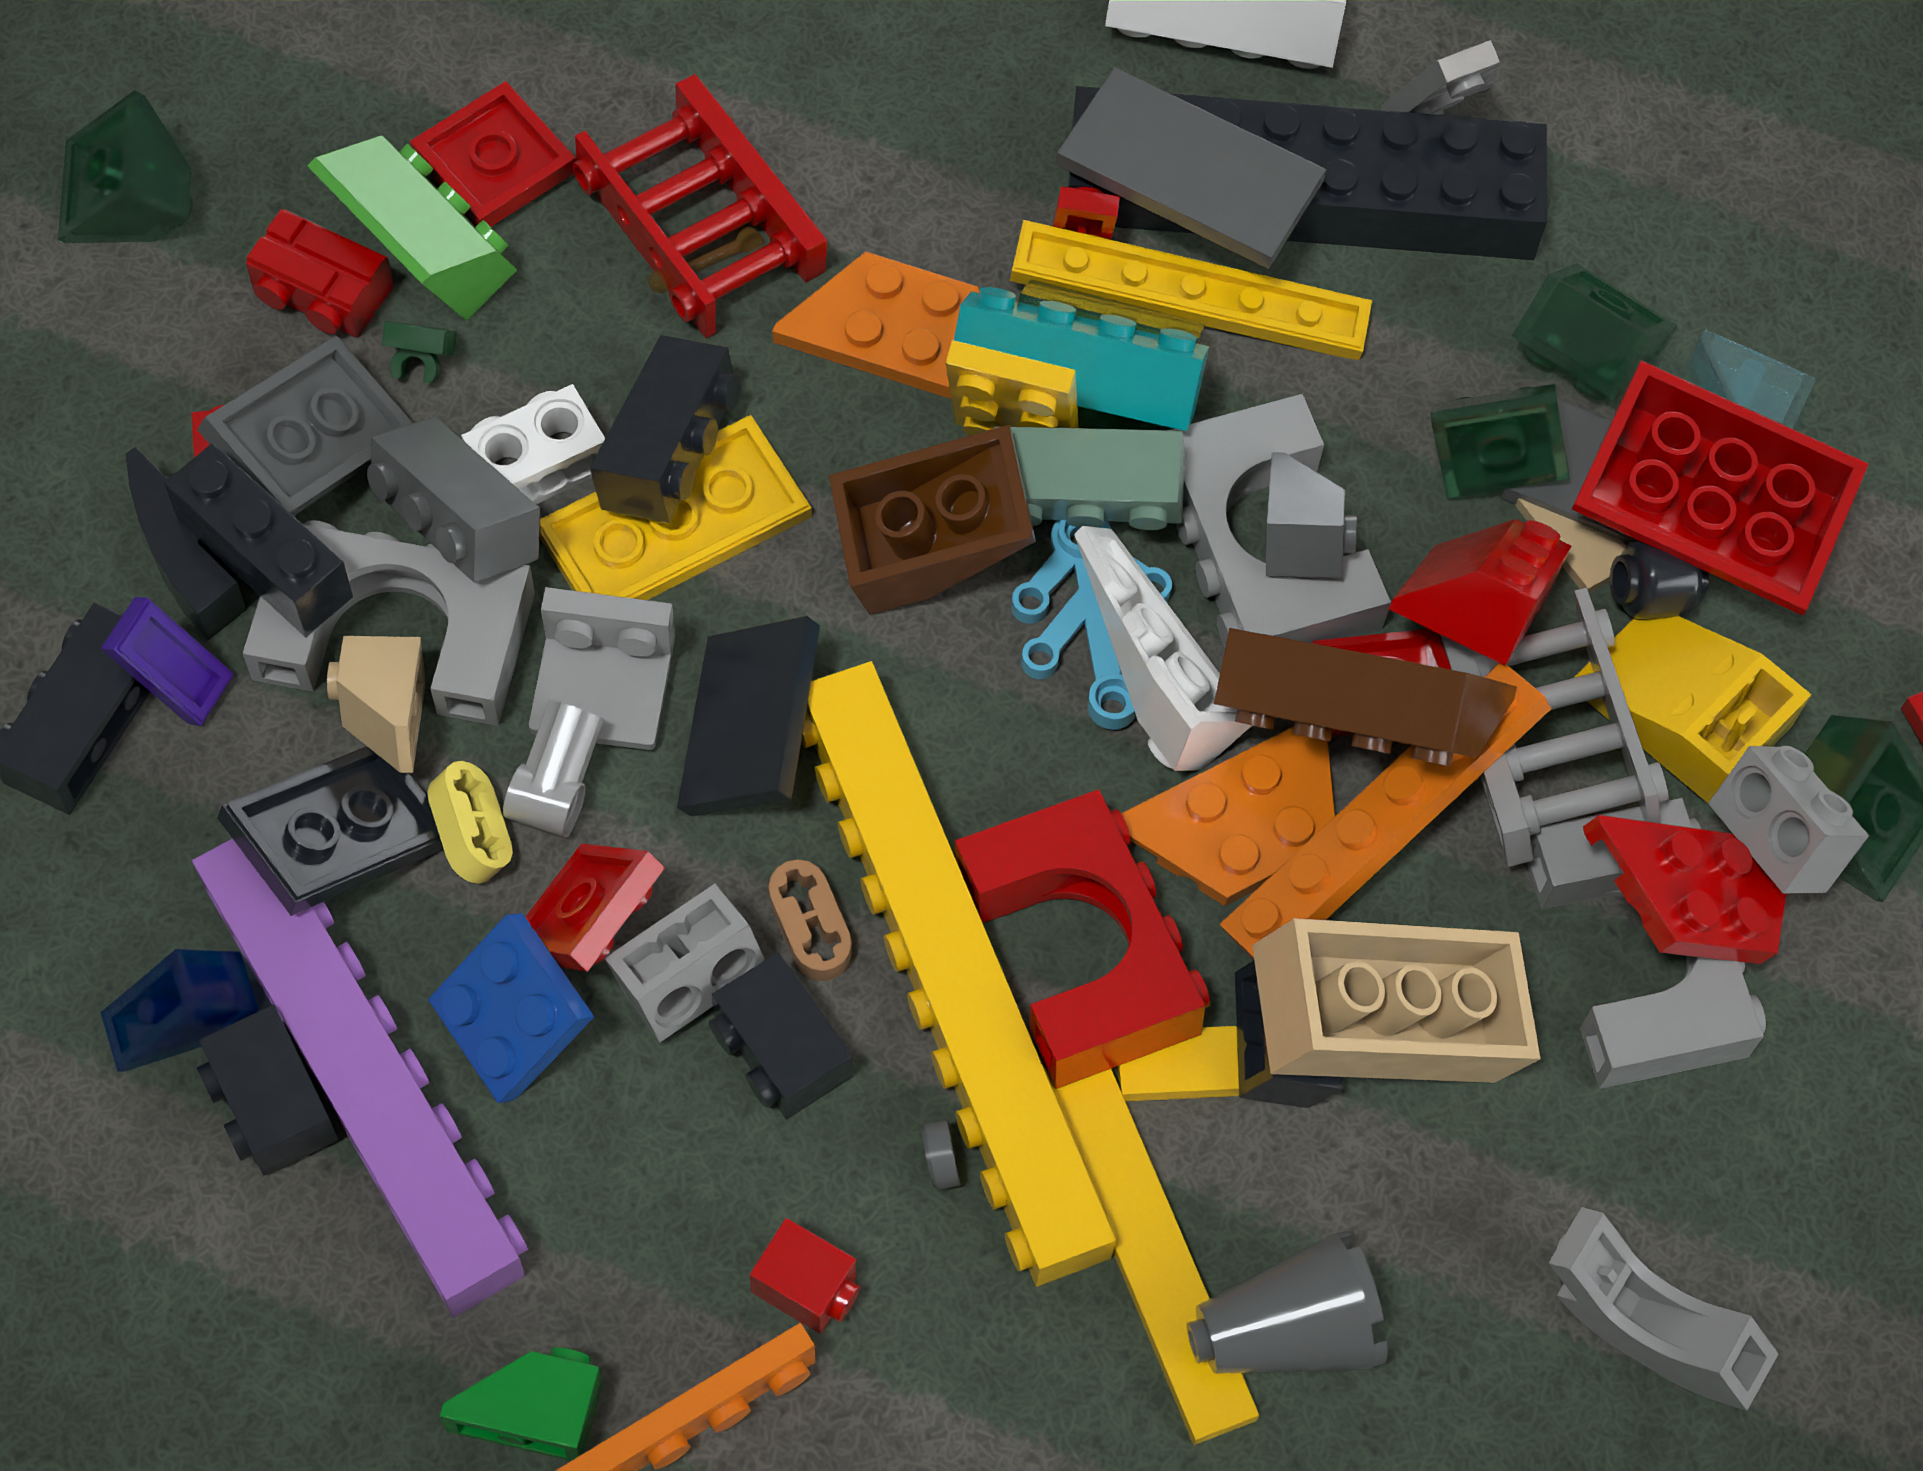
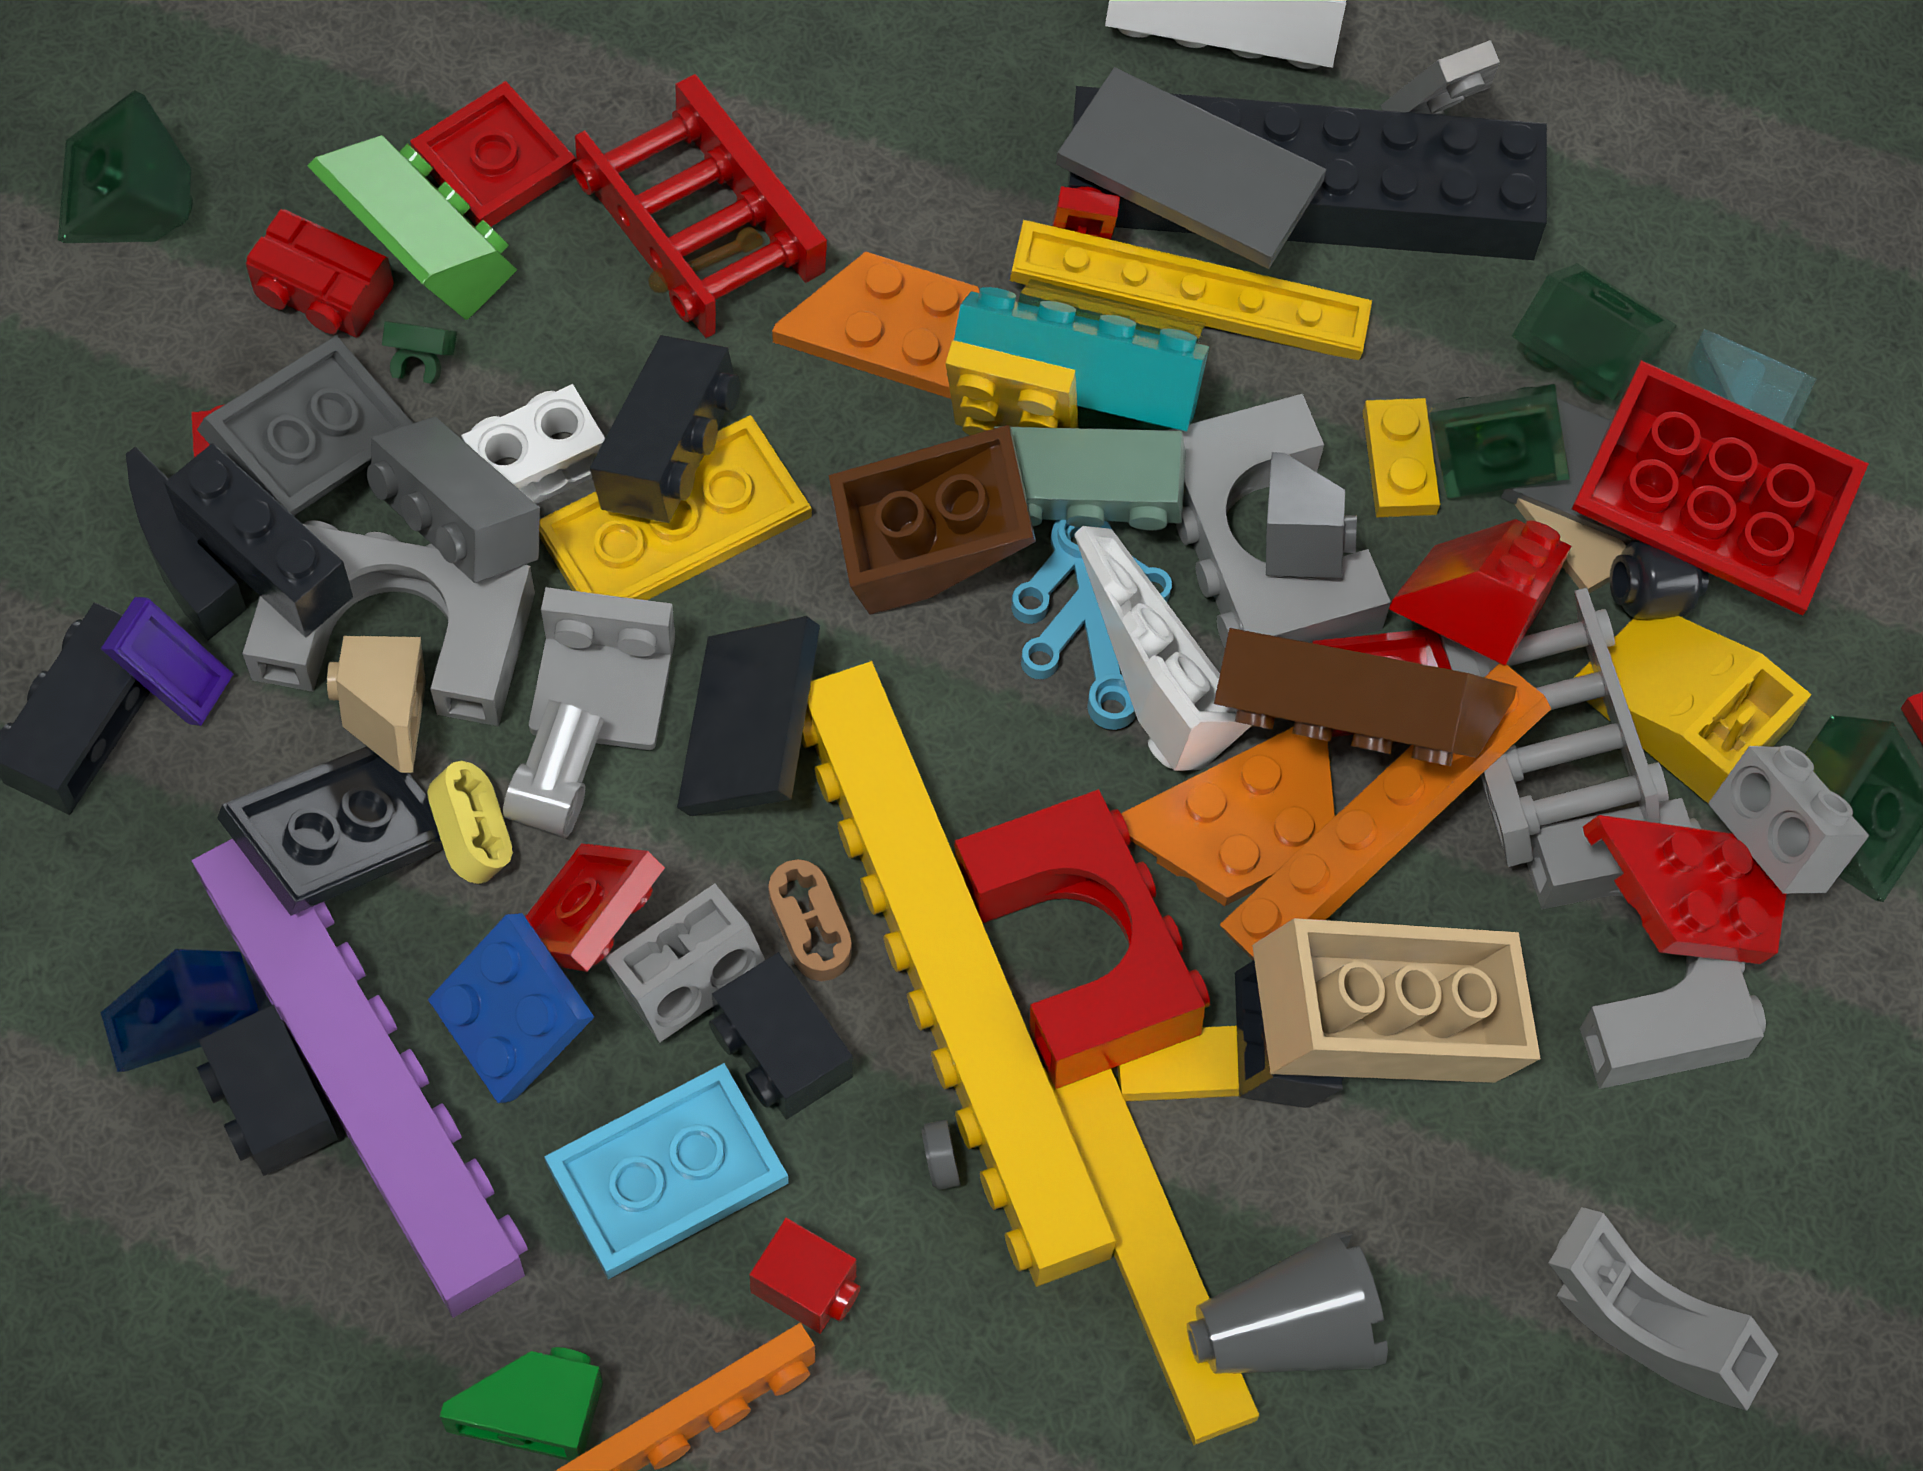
none -> medium azure plate [544,1063,789,1279]
none -> yellow plate [1363,398,1440,517]

